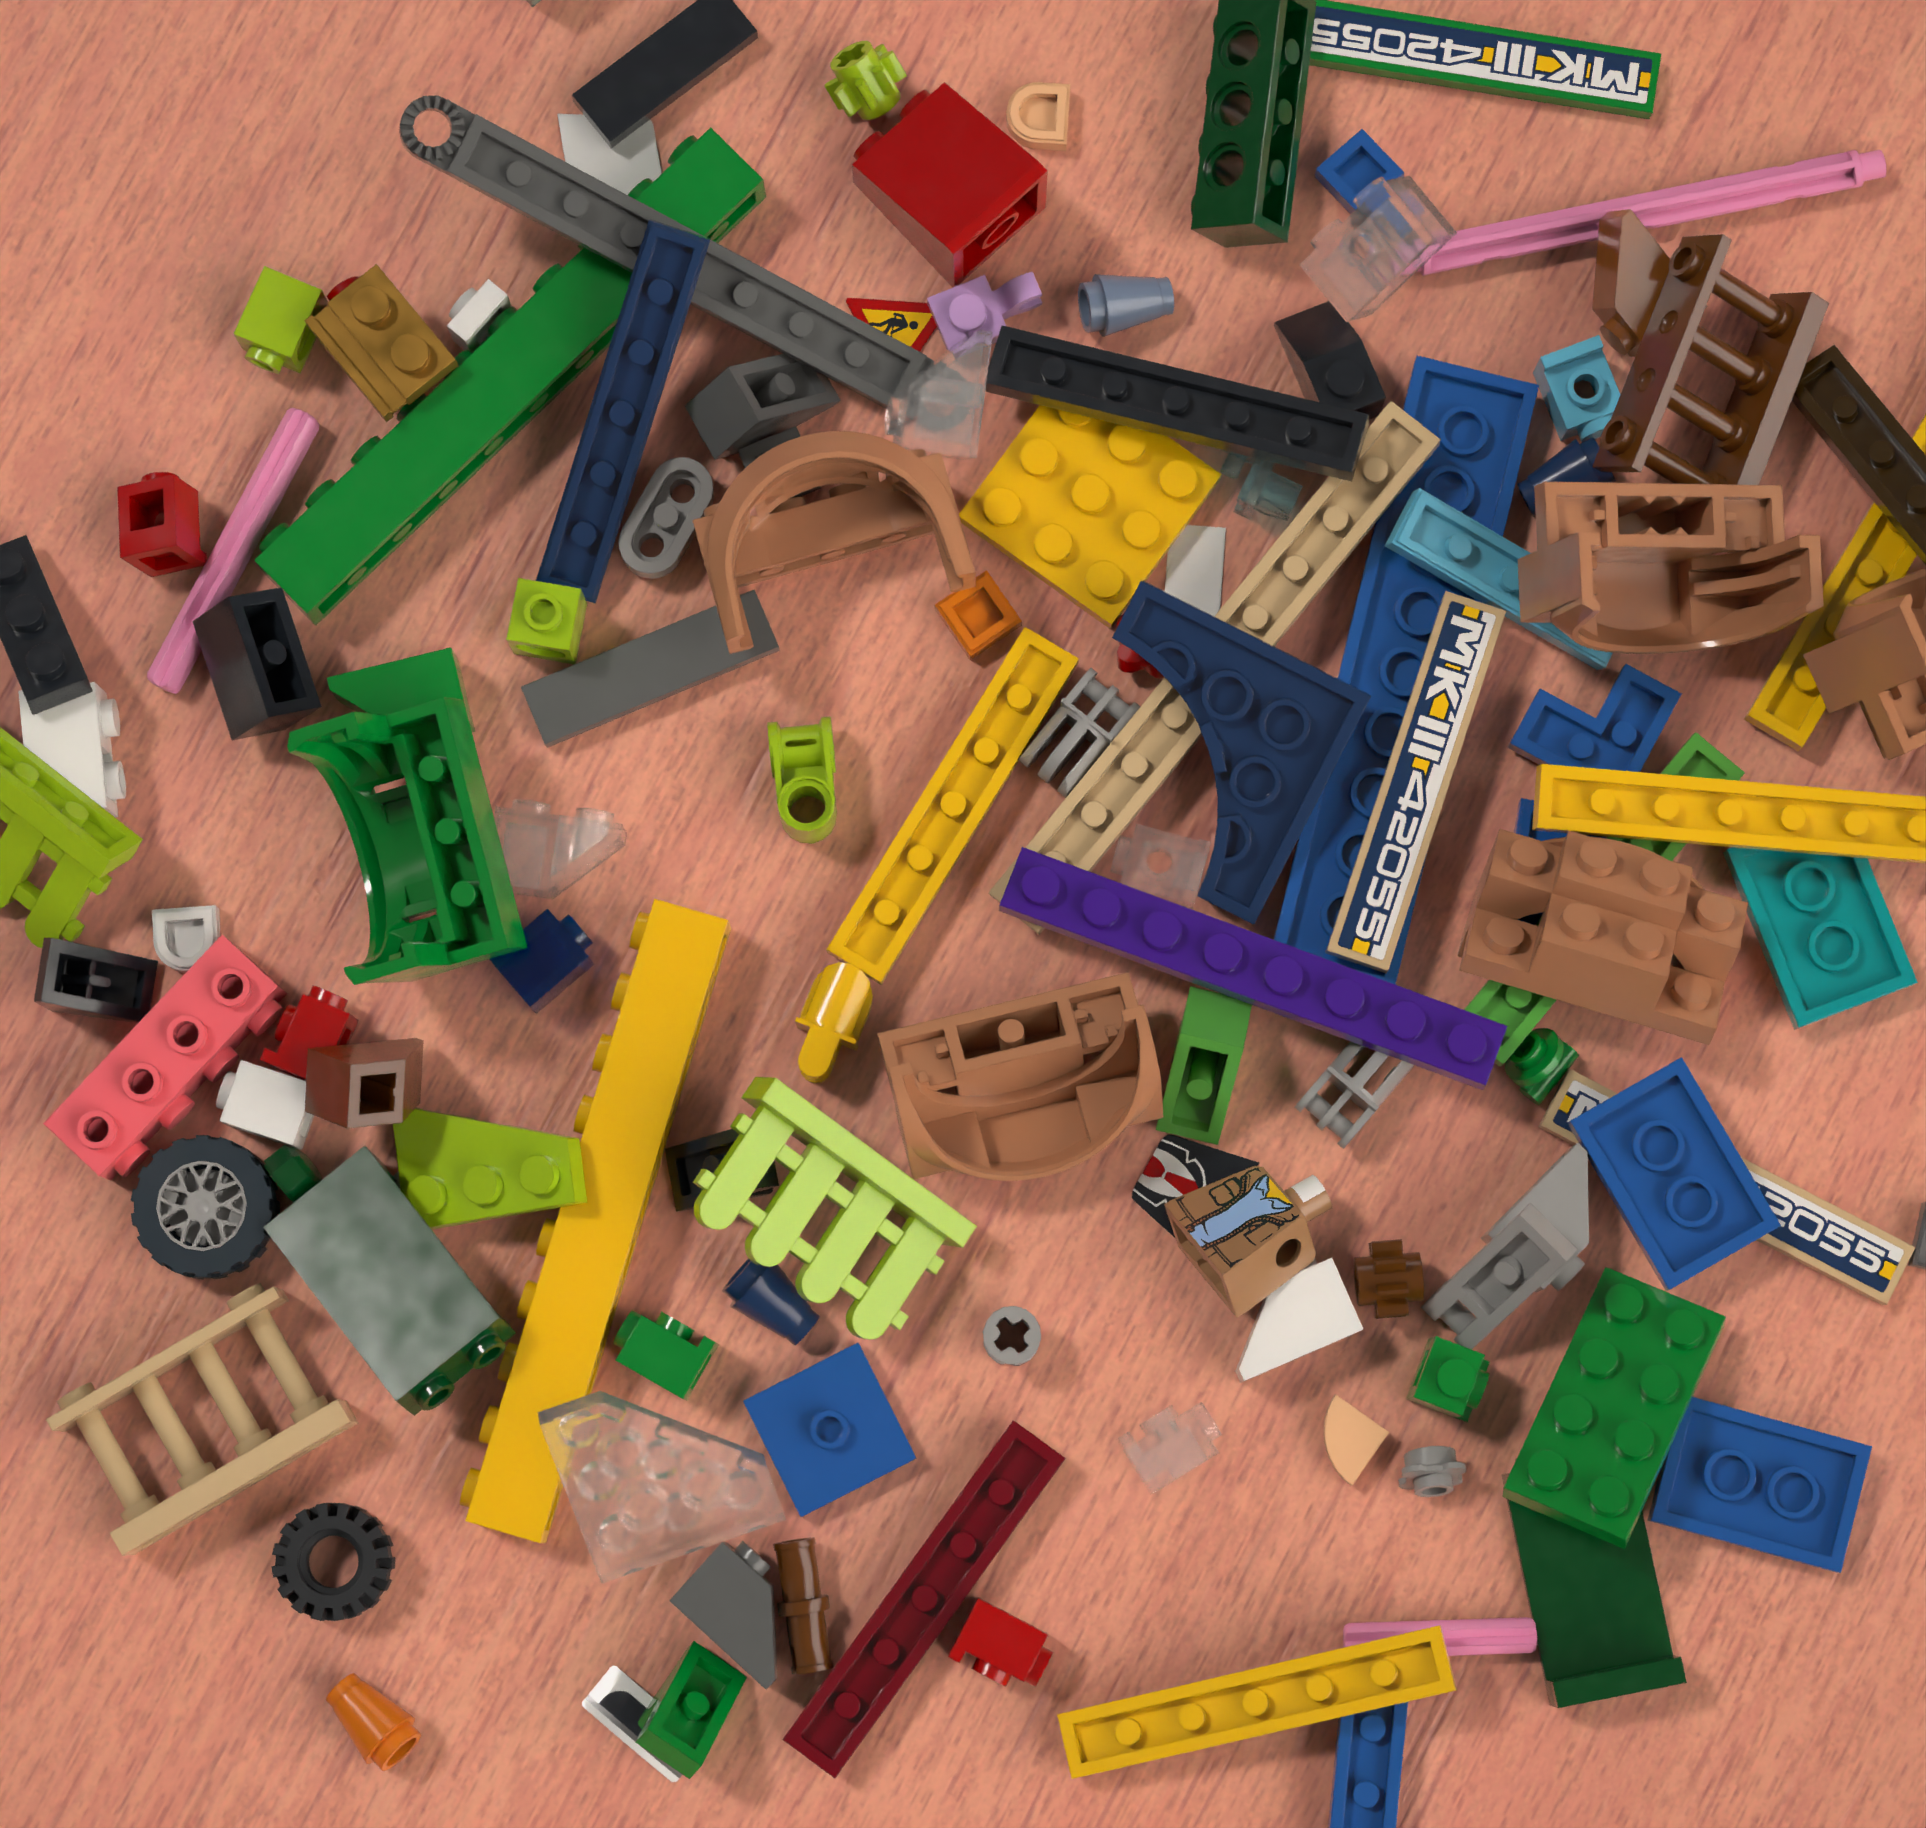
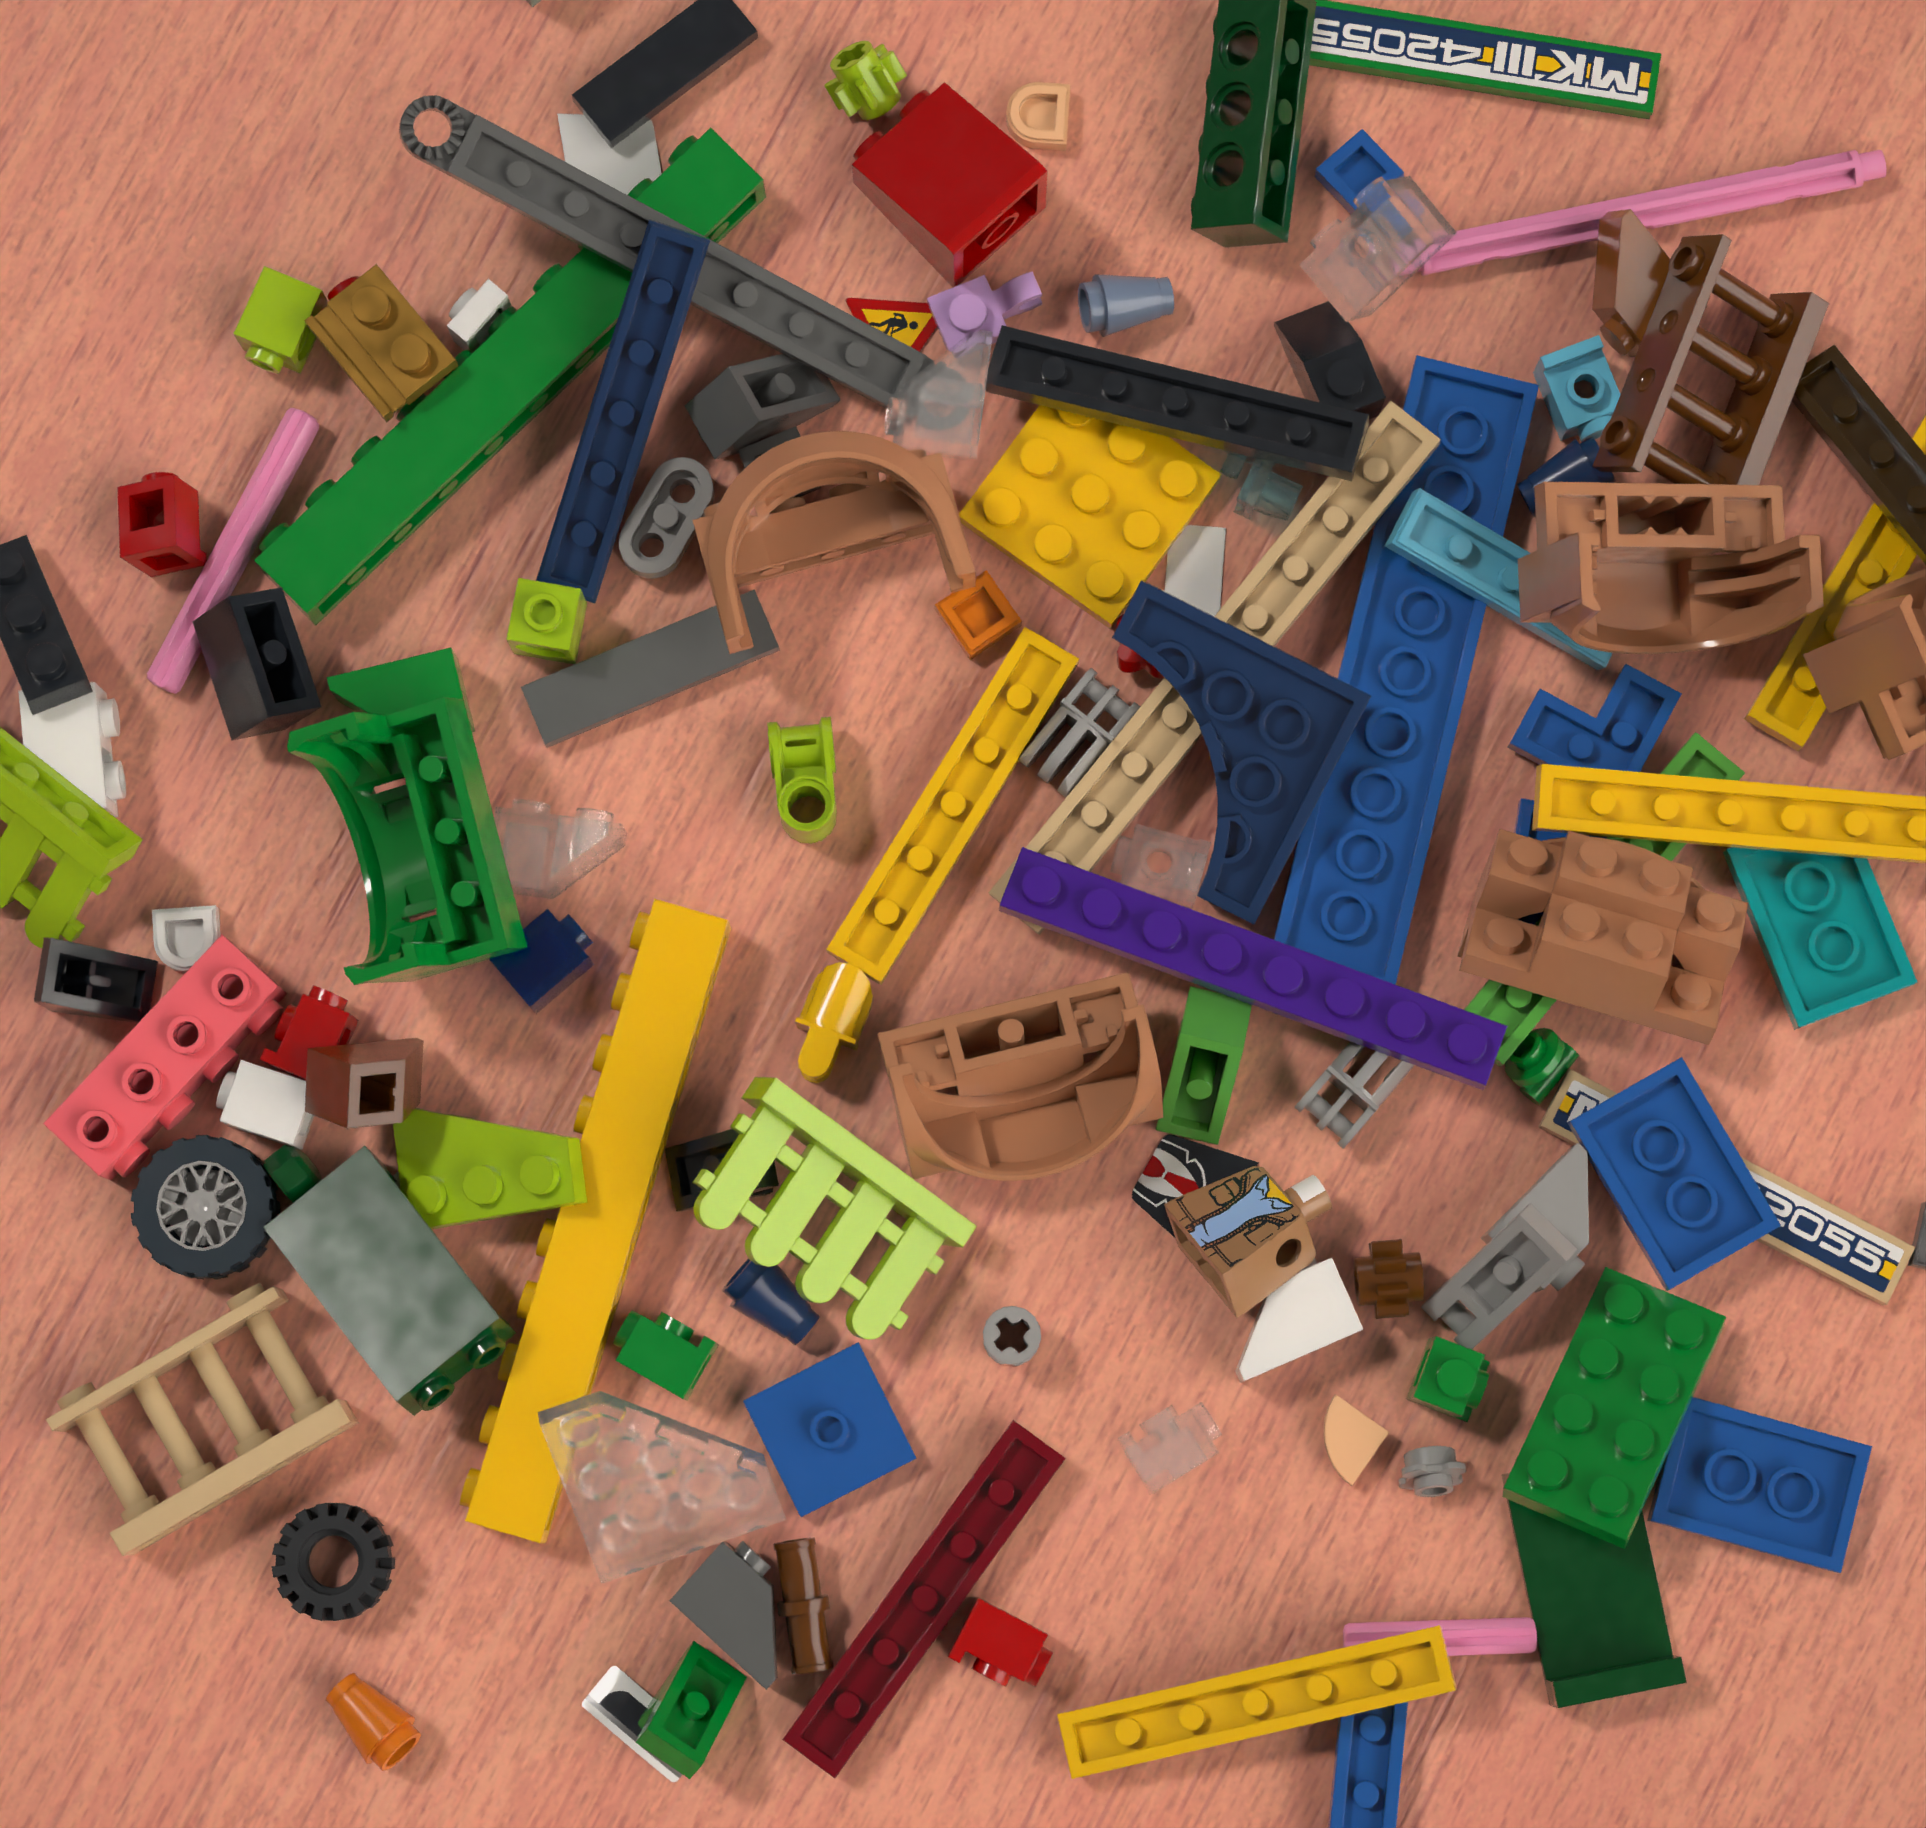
tile [1325,591,1506,973] -> none

